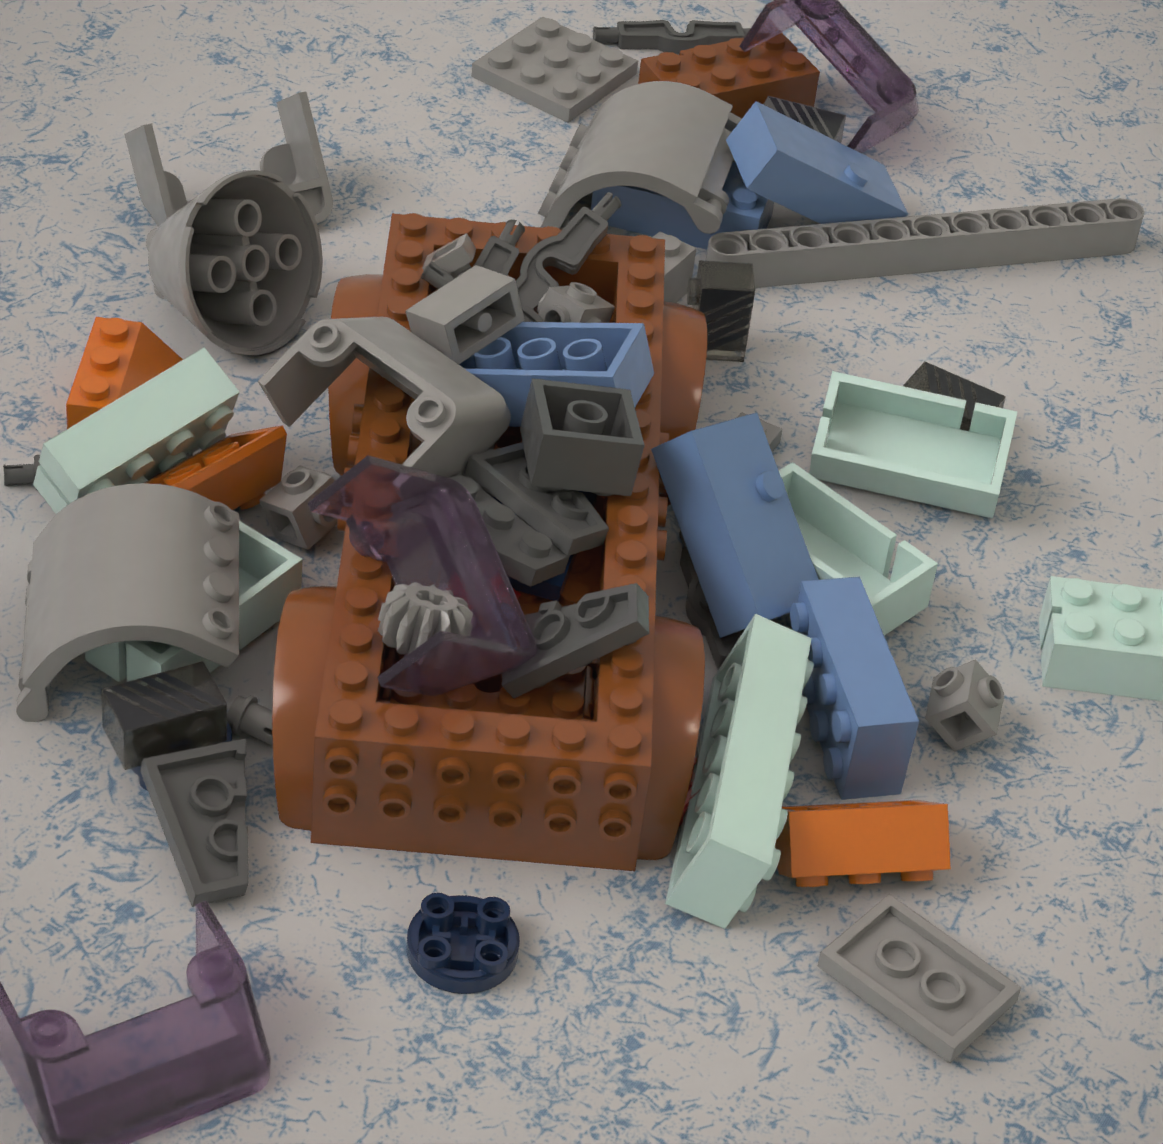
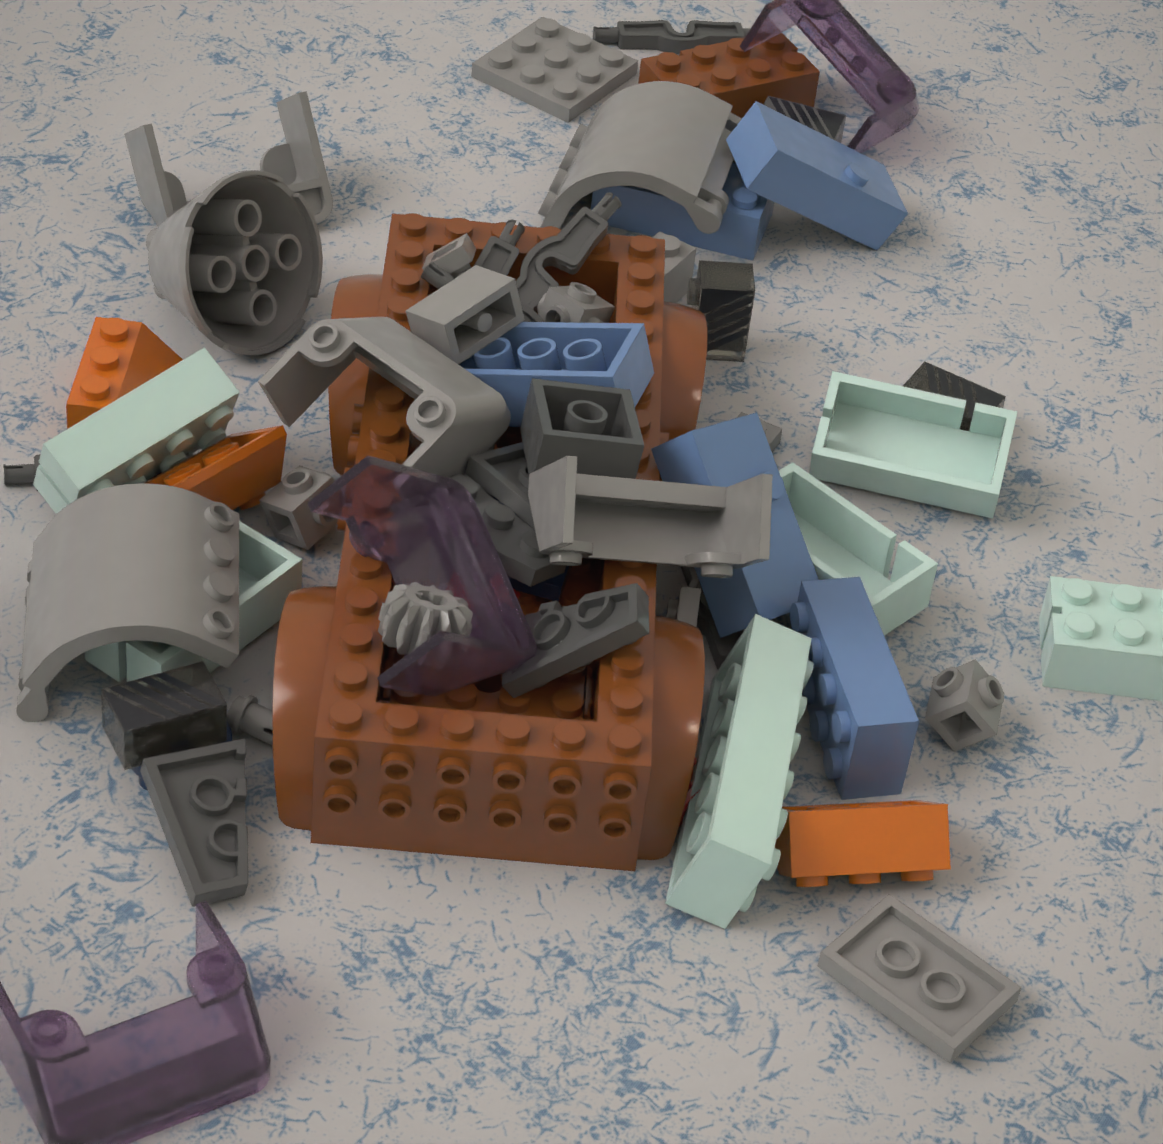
dark blue tile [406,893,520,994] -> none
light grey beam [704,198,1145,290] -> none
none -> light grey windscreen [528,456,773,578]
none -> light grey plate [666,586,701,627]

